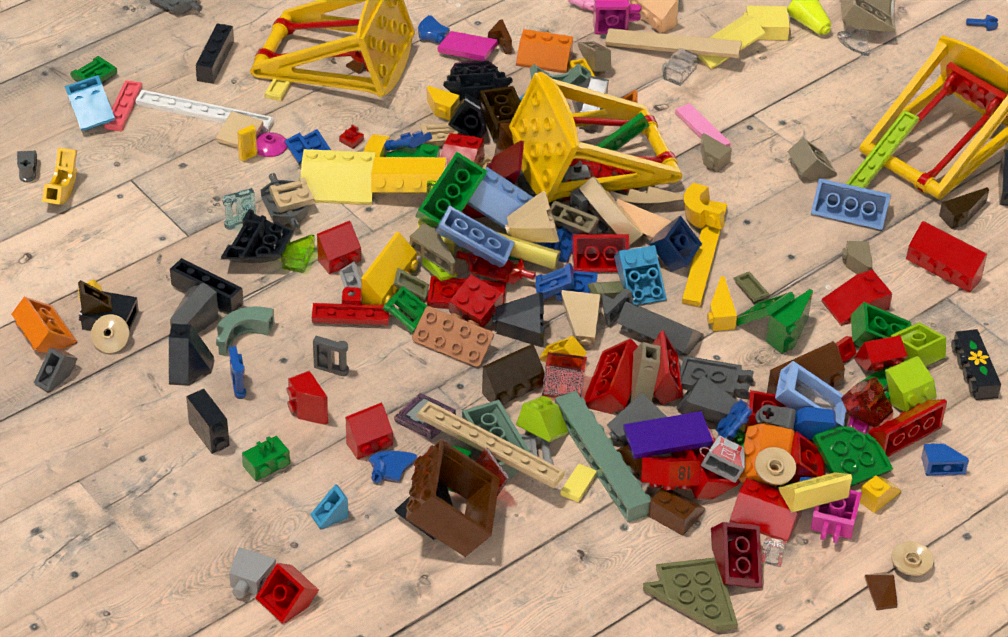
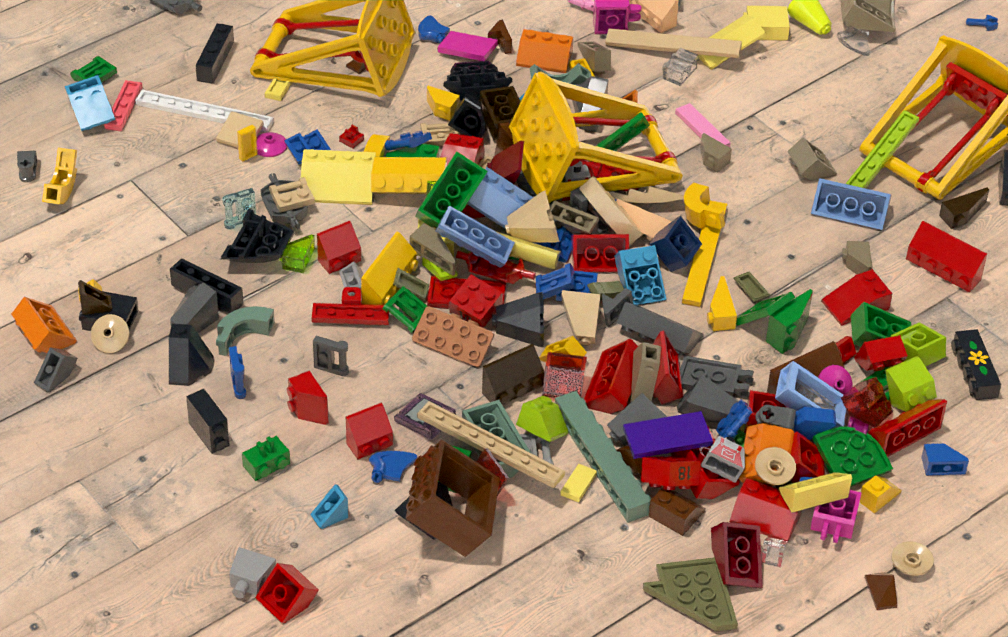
none -> dark pink dish [818,365,853,398]

